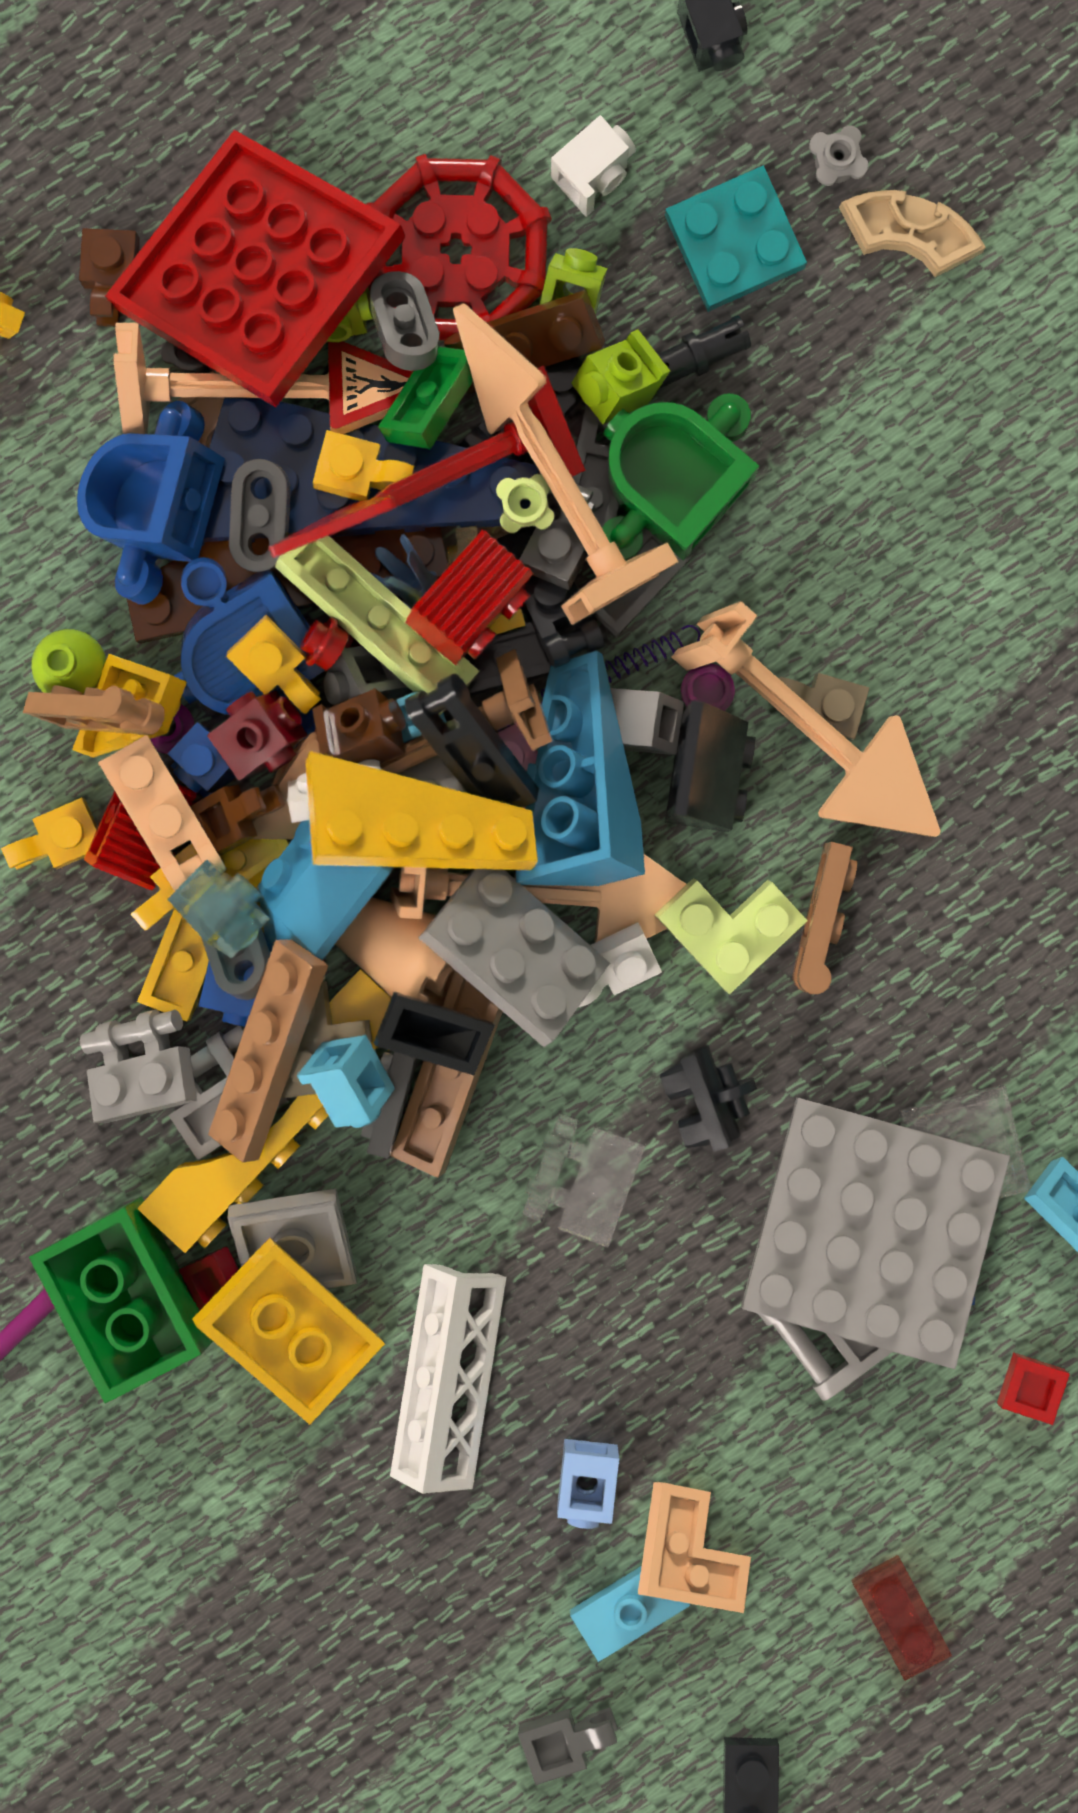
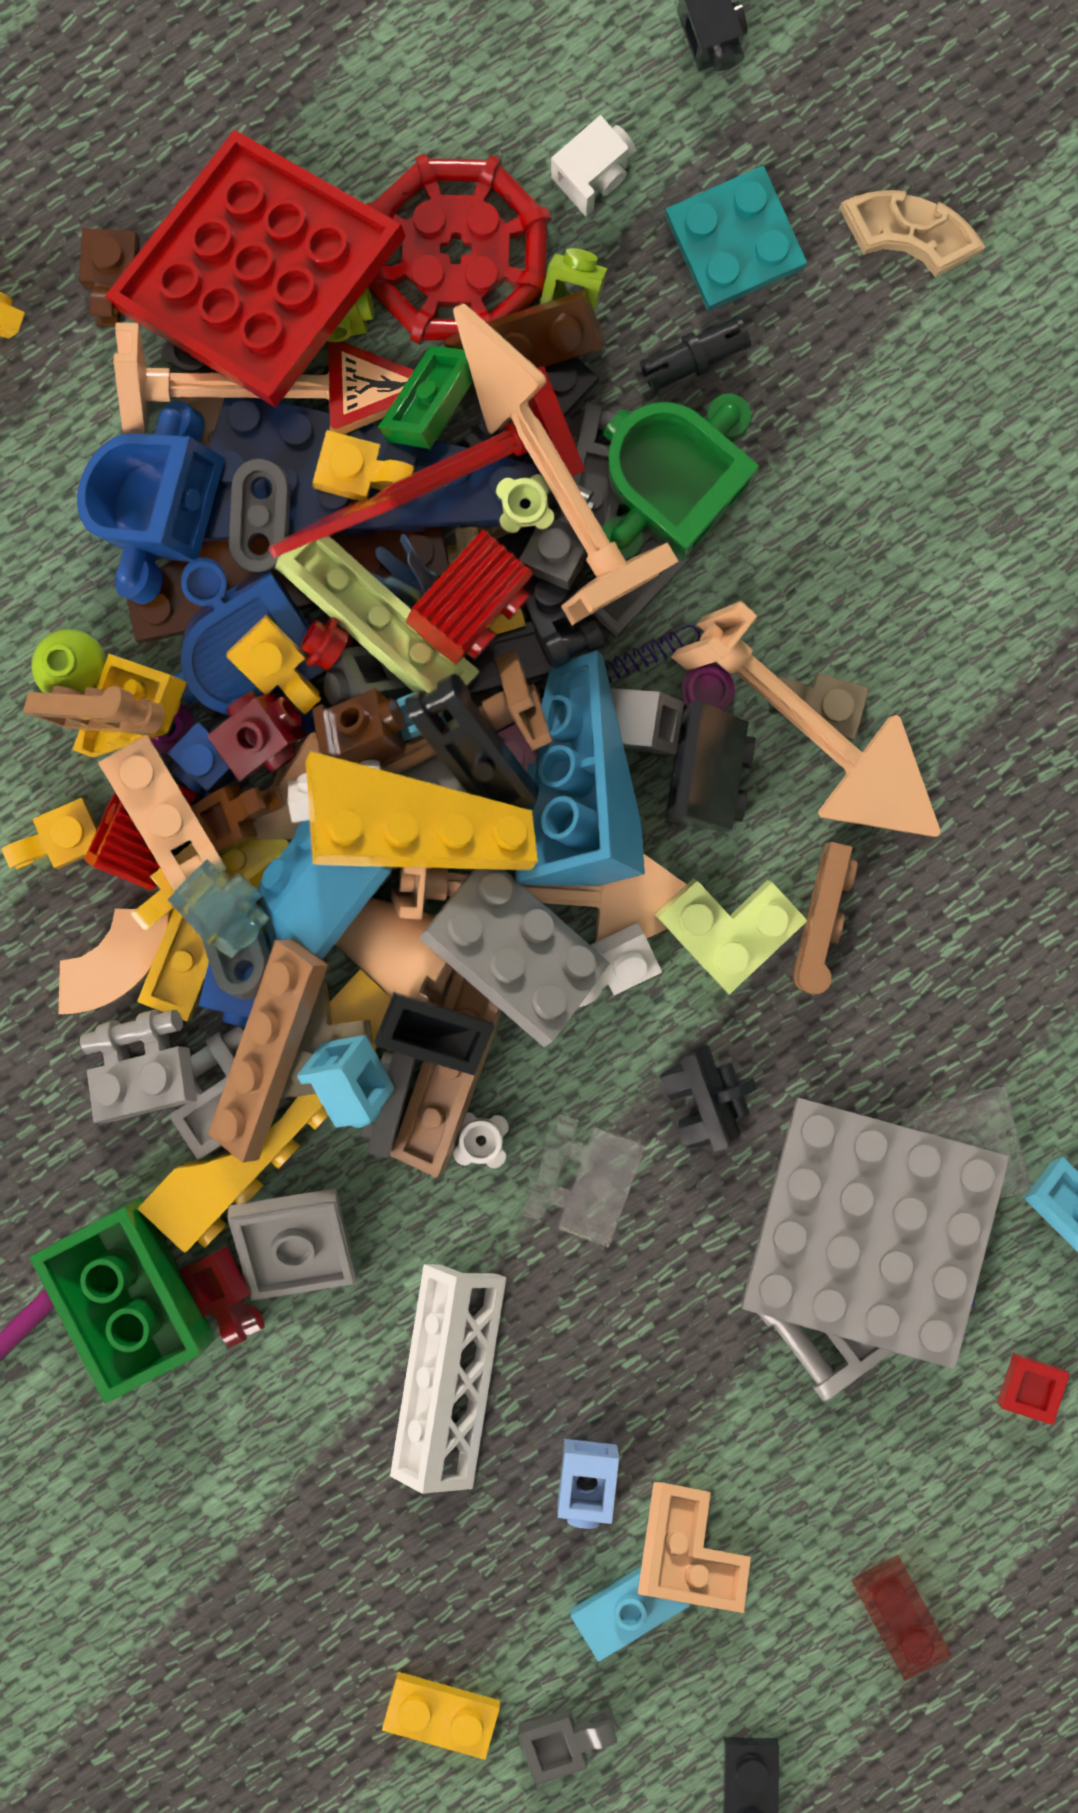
yellow plate [192,1237,385,1425] -> none
dark grey plate [370,271,439,371] -> none
lime brick [571,329,670,425] -> none
light grey plate [809,125,868,186] -> none
none -> light nougat tile [59,909,172,1014]
none -> yellow plate [382,1672,500,1760]
none -> white plate [453,1112,509,1168]

